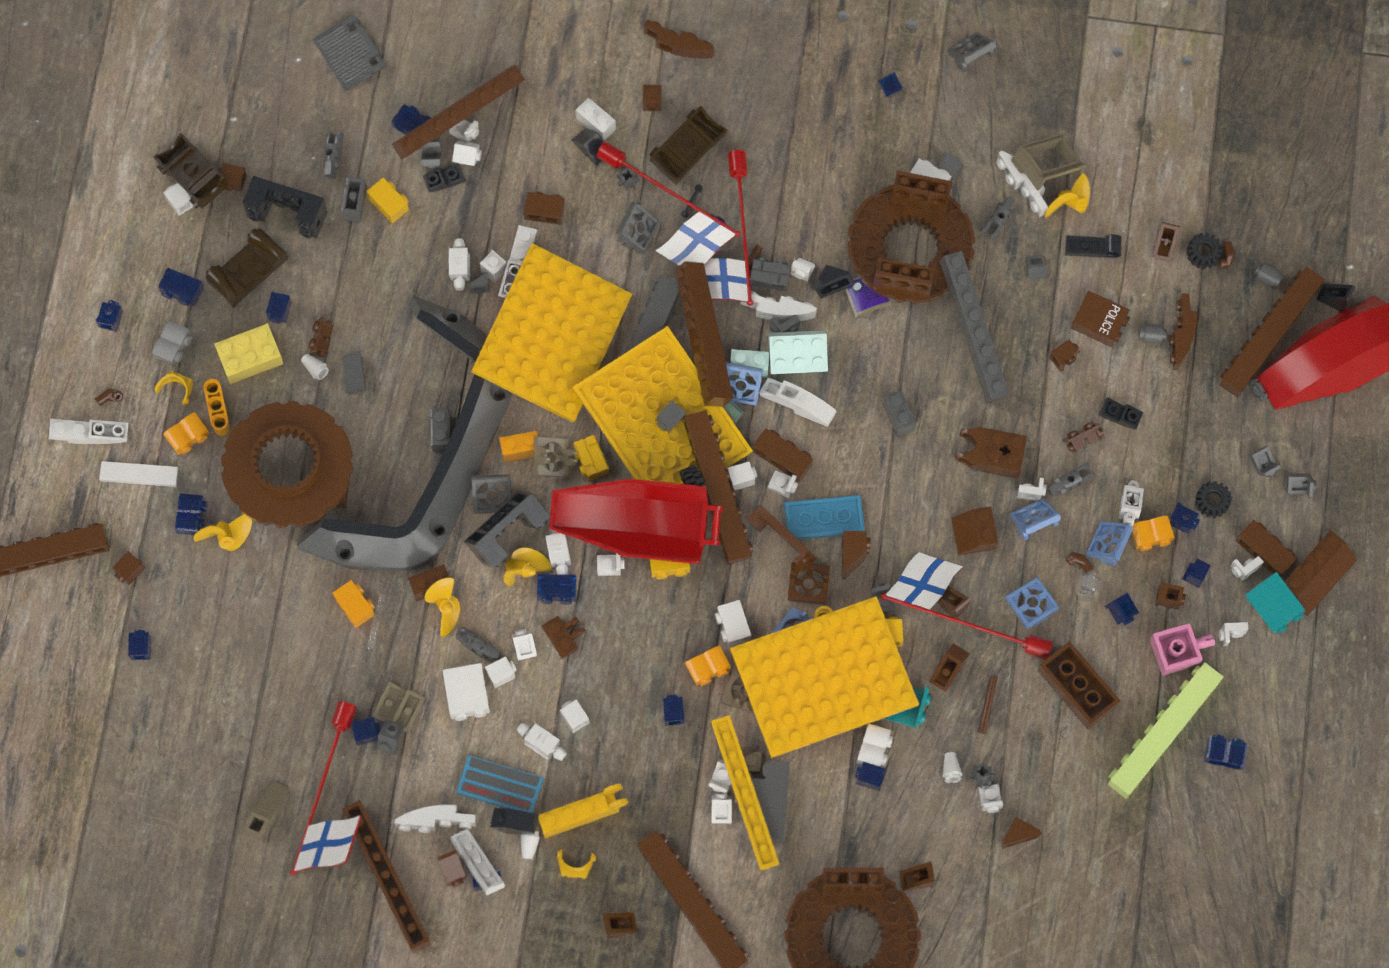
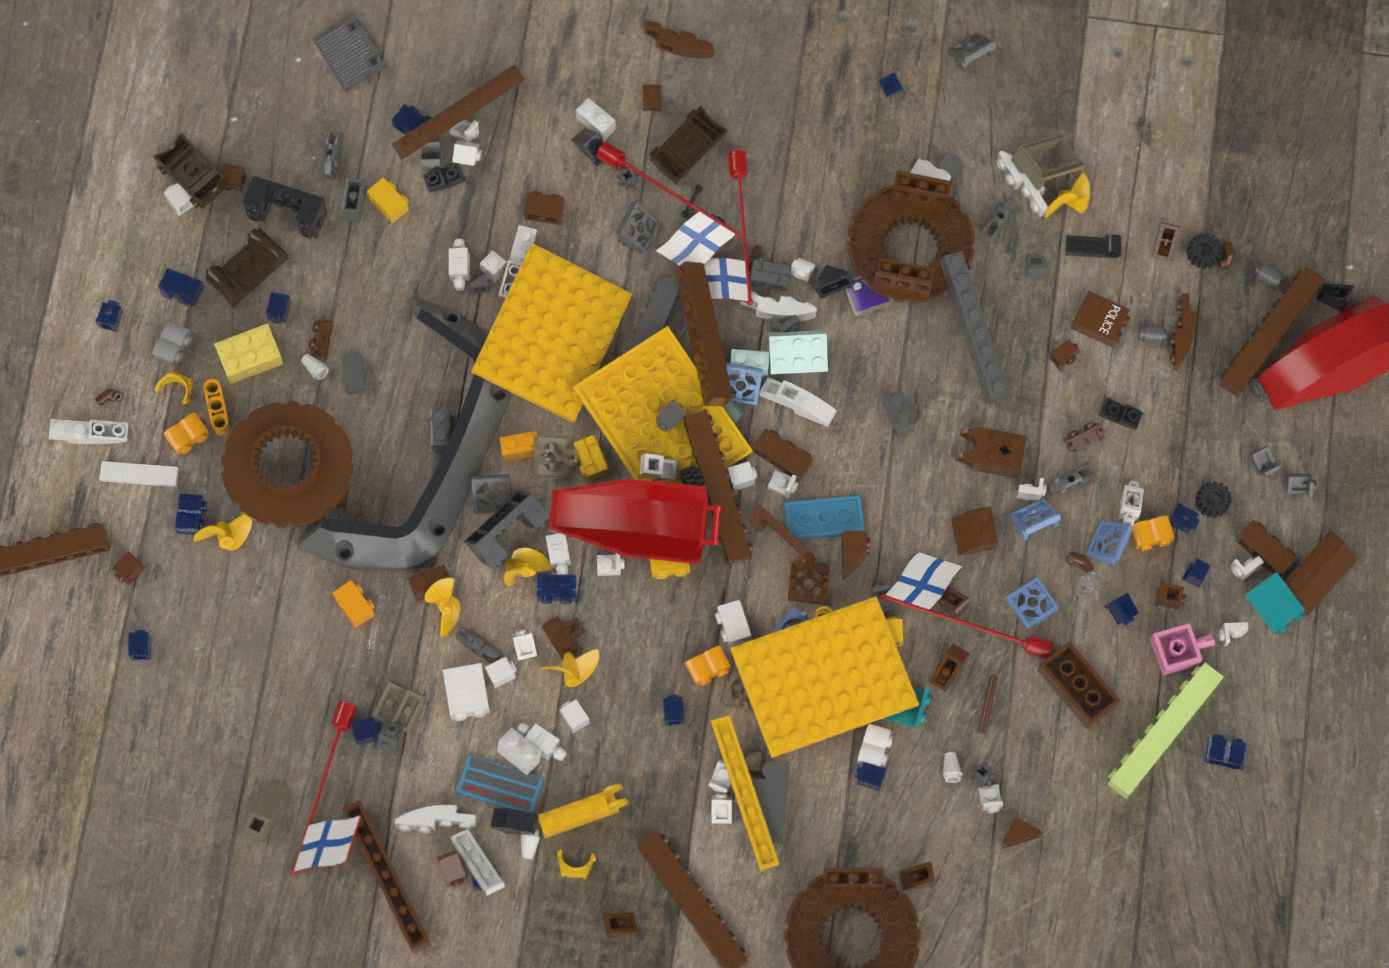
none -> white brick [497,728,542,775]
none -> yellow piece [540,648,599,687]
none -> white brick [639,454,677,481]

